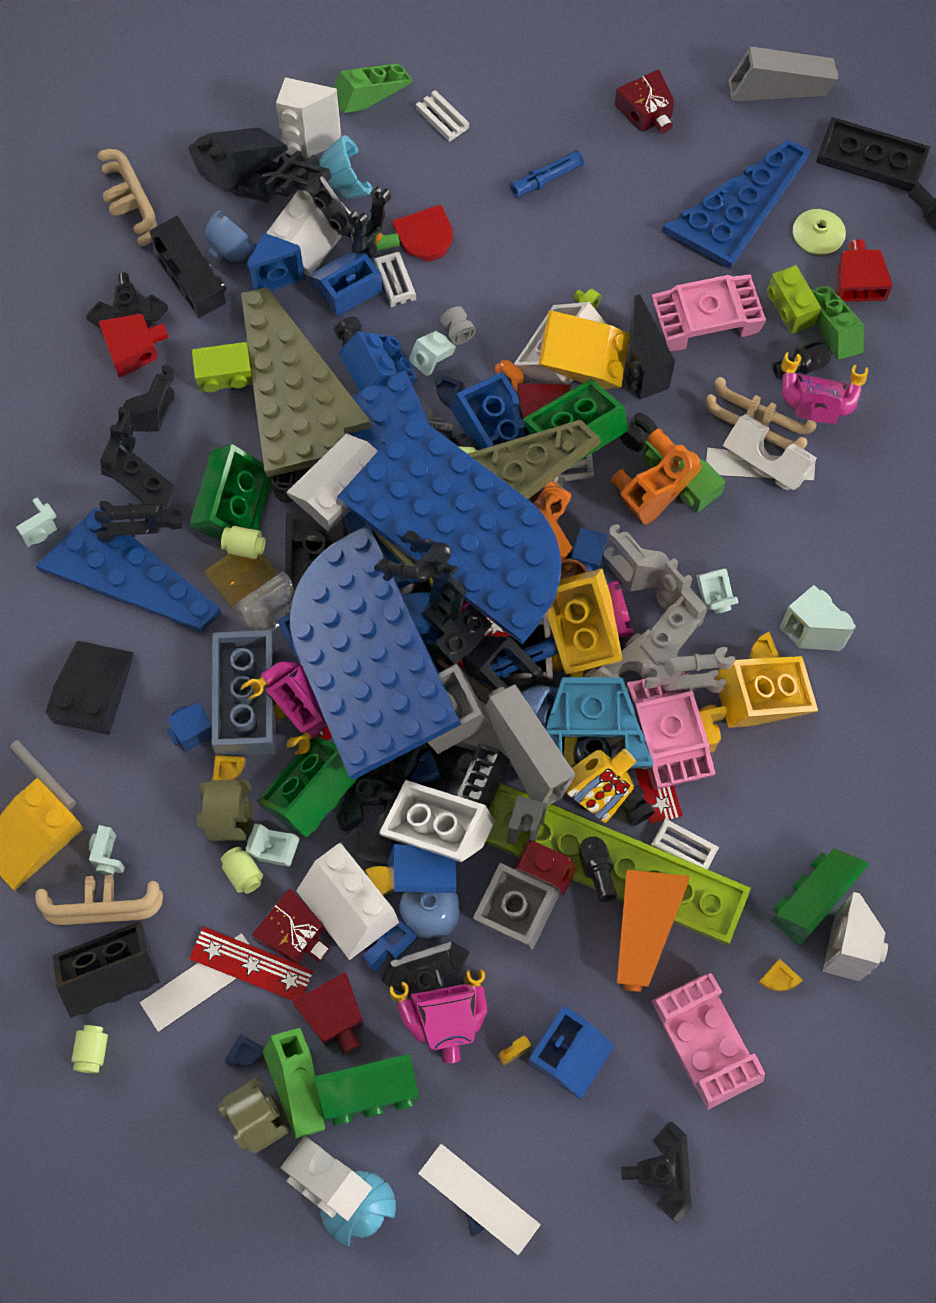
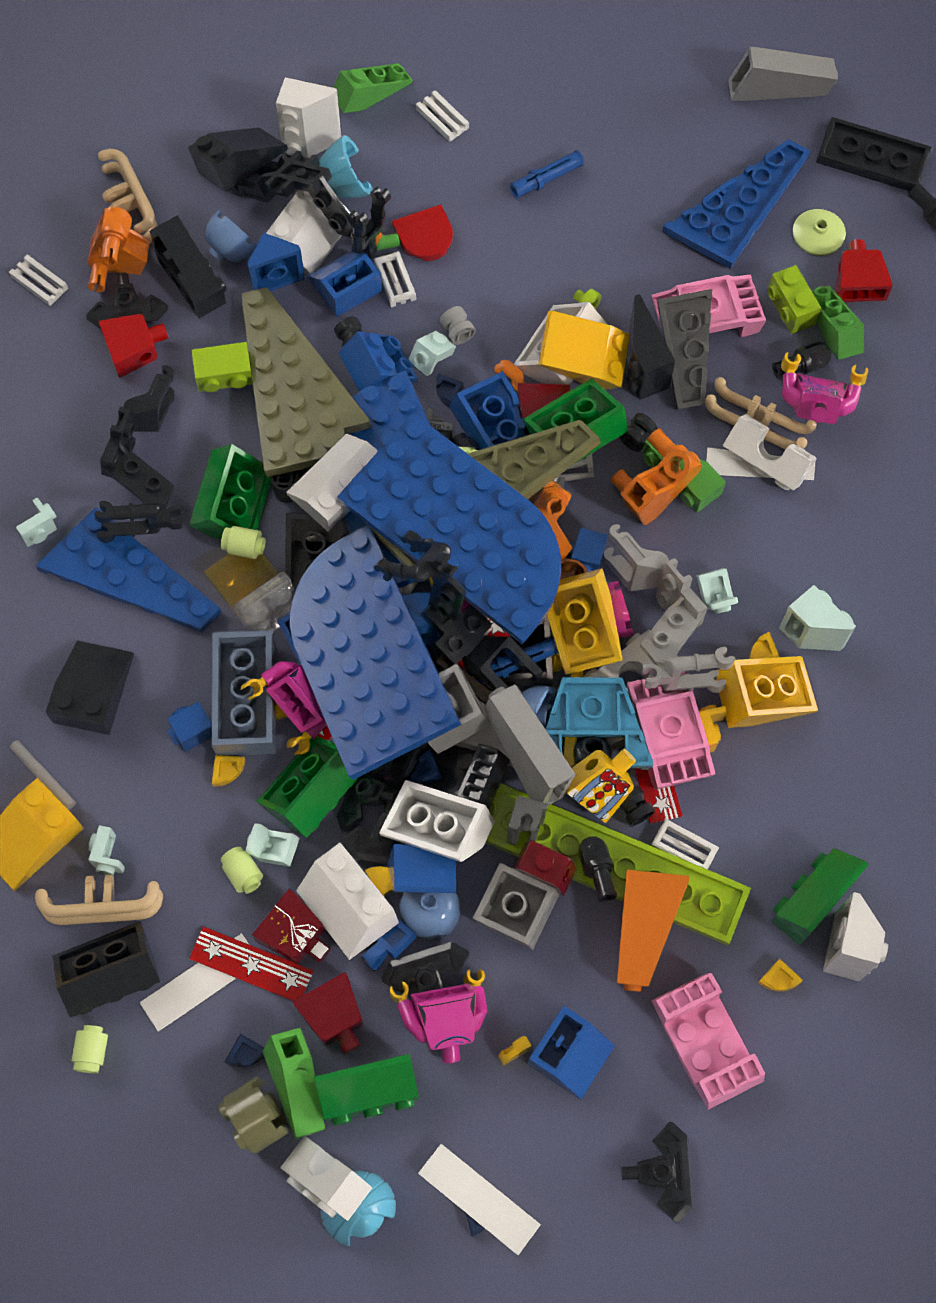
olive brick [197,779,254,841] -> none
dark red torso [615,69,674,134] -> none
none -> white tile [9,254,68,306]
none -> orange piece [87,207,150,292]
none -> dark grey wing [657,289,712,410]

